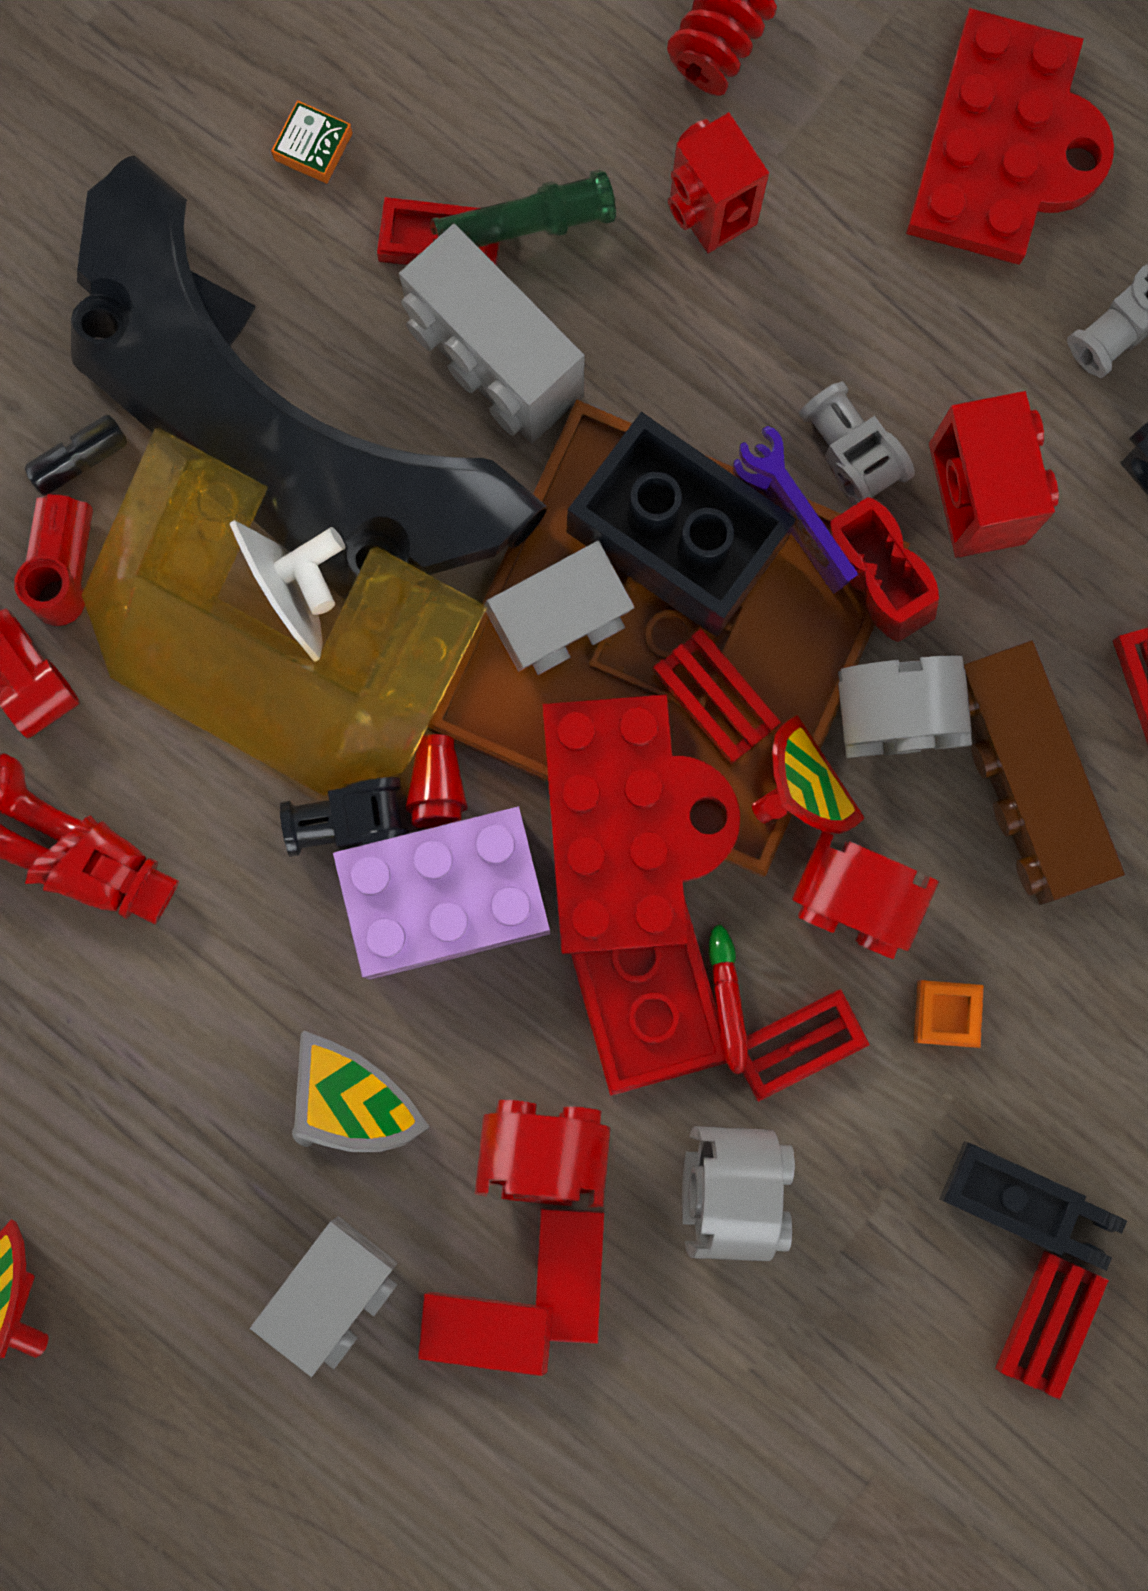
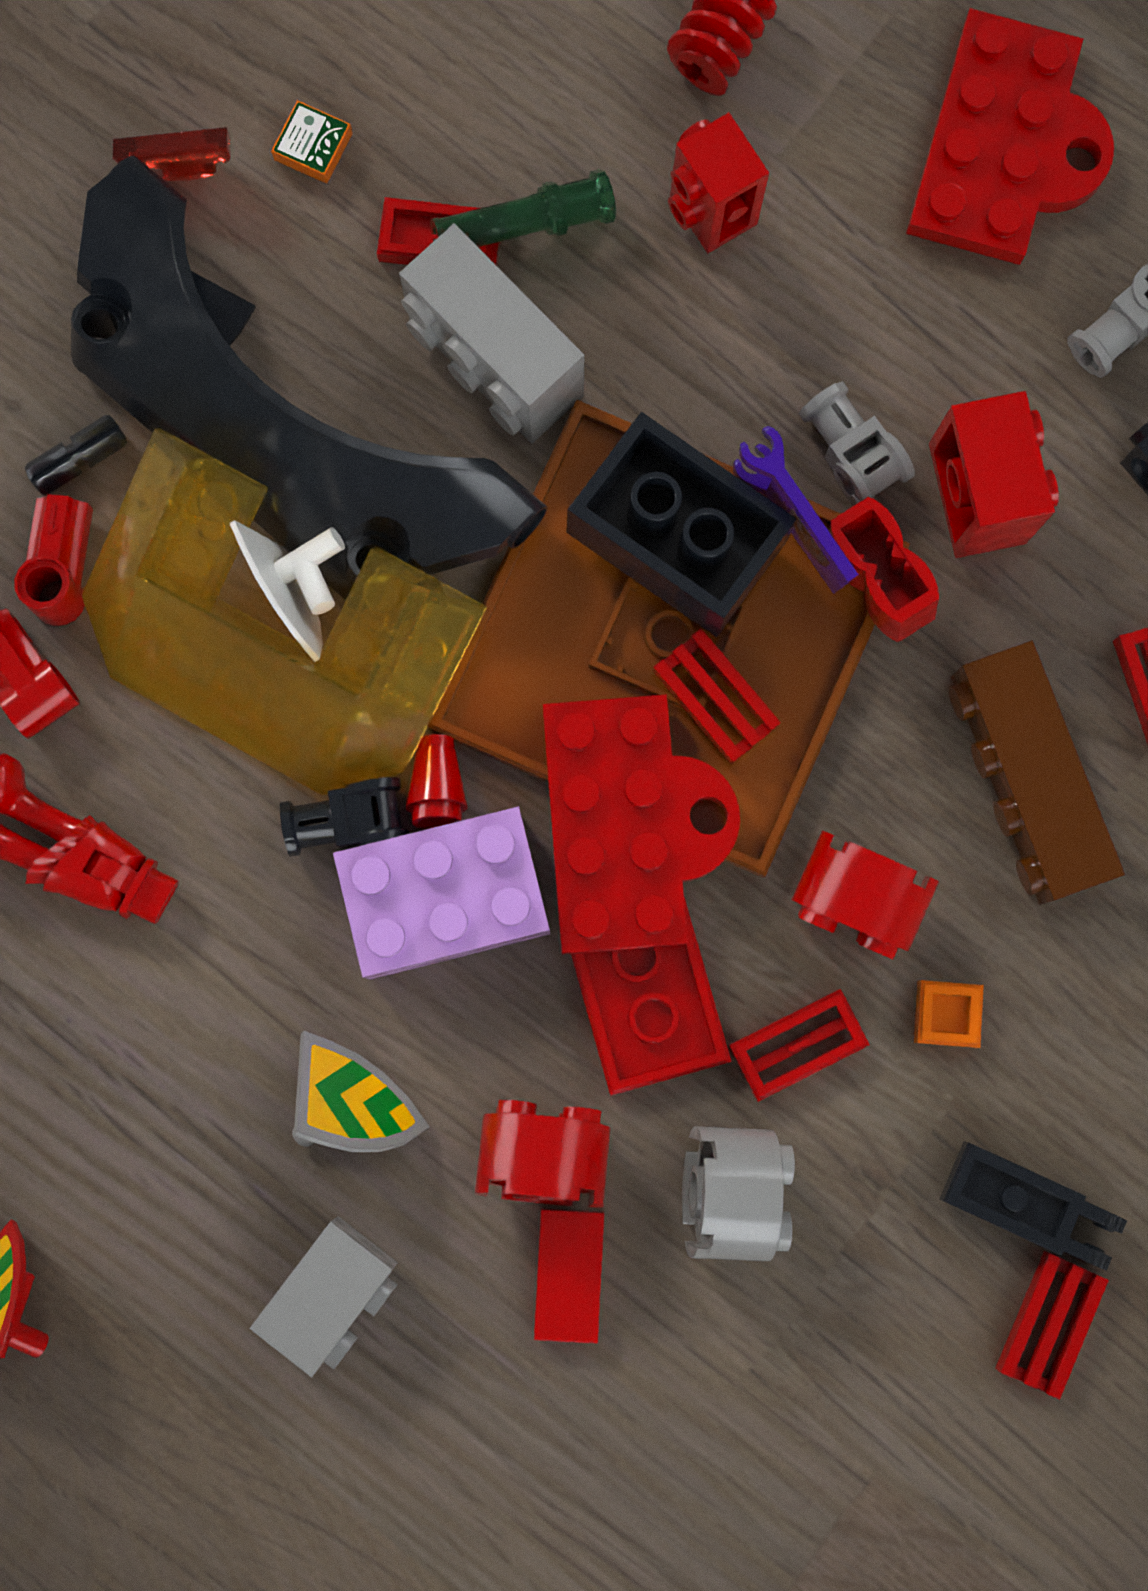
red tile [418,1292,553,1376] -> none
light grey brick [483,540,635,675] -> none
red piece [708,924,748,1075] -> none
shield [752,715,865,834] -> none
light grey brick [838,655,972,758] -> none
none -> clear red tile [112,127,231,181]

